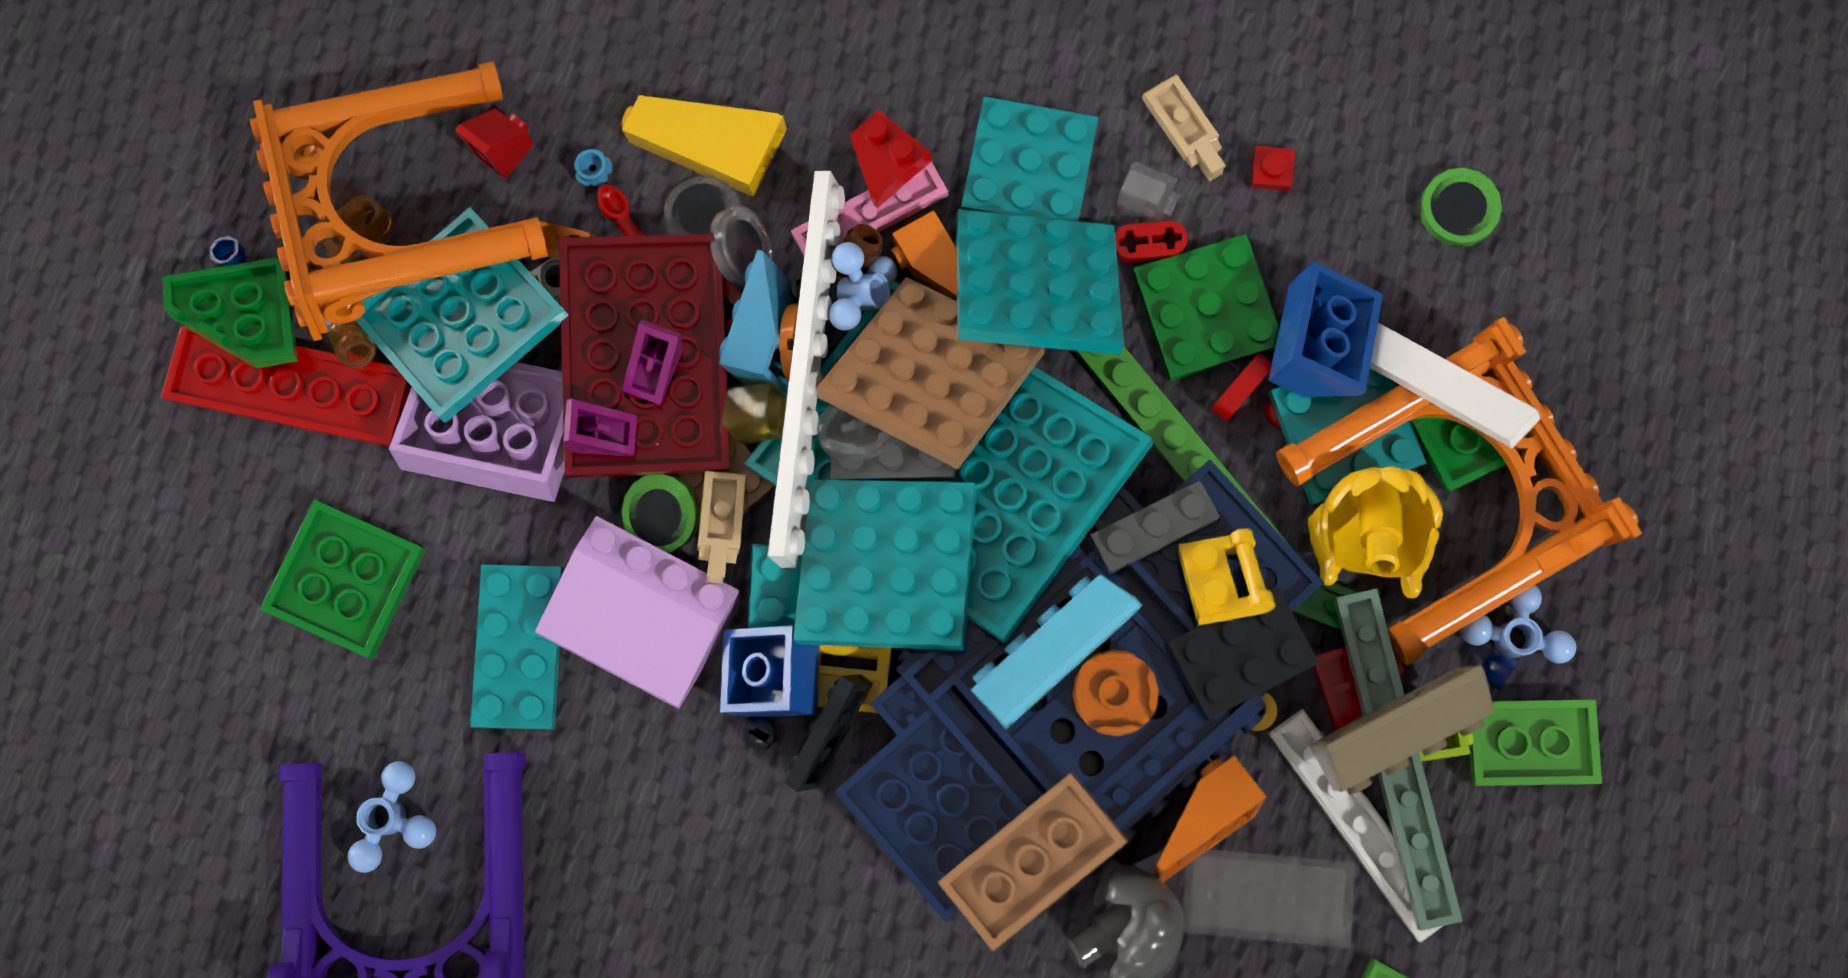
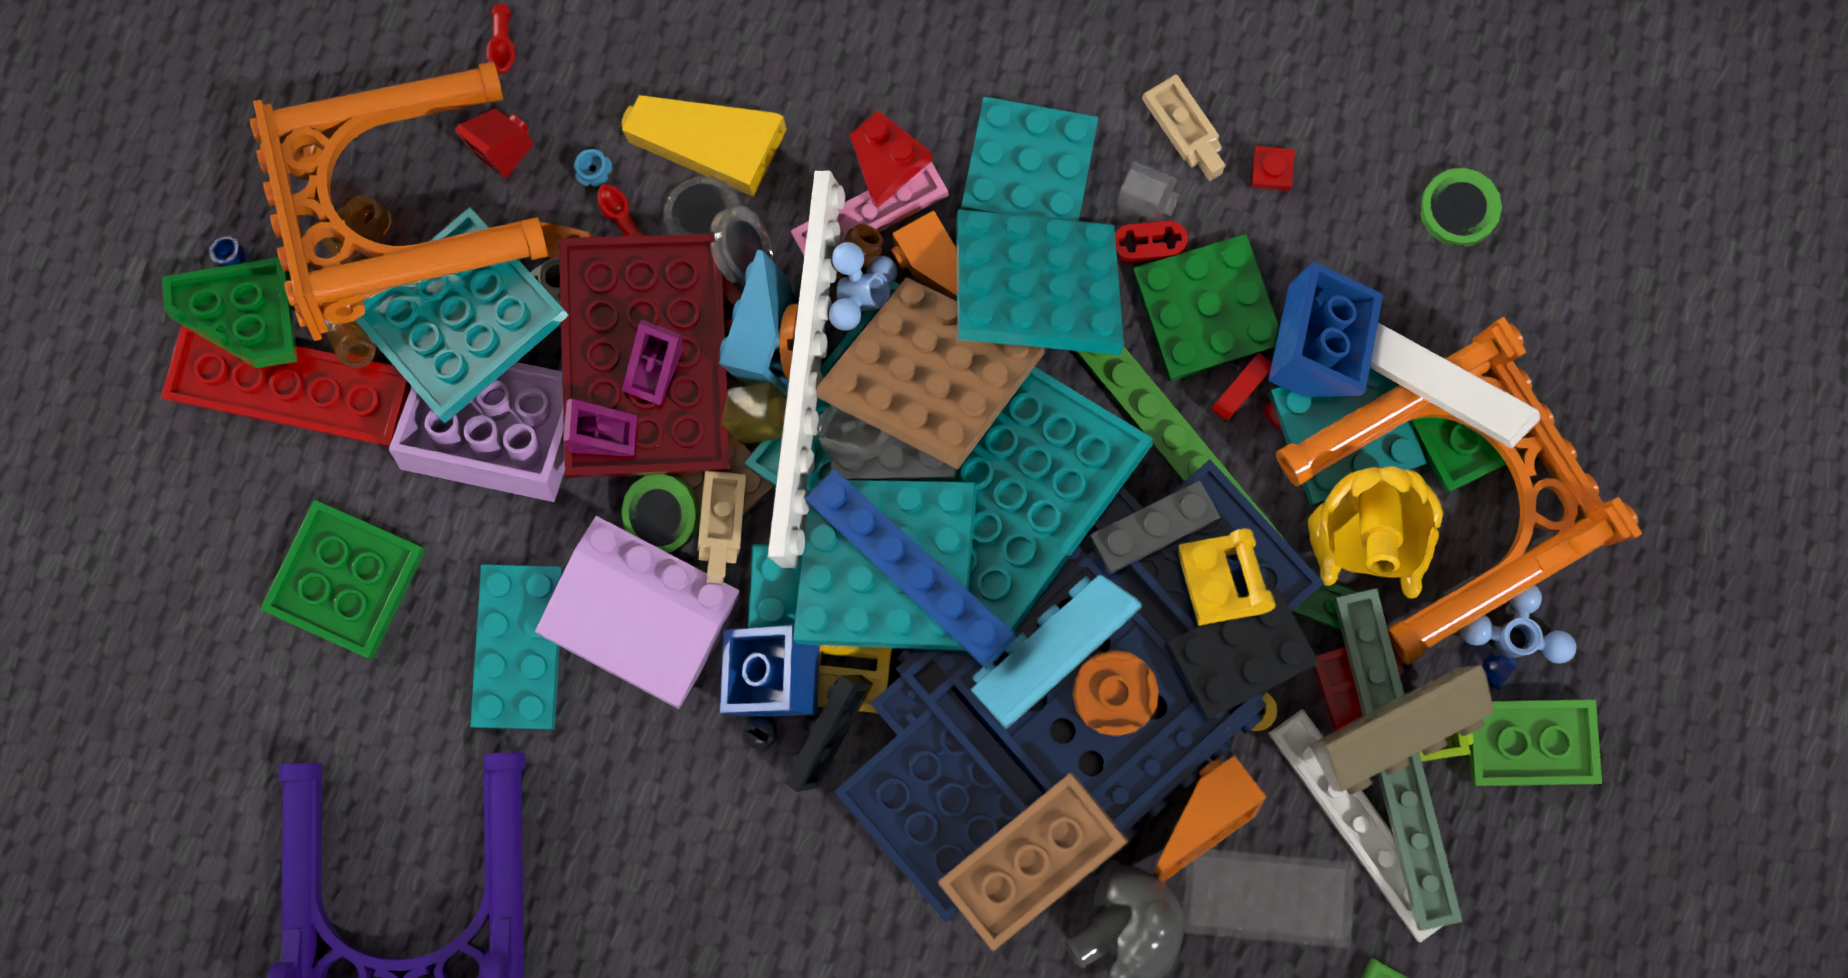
light blue piece [348,761,436,873] -> none
none -> red piece [486,3,516,75]
none -> blue plate [805,469,1016,669]

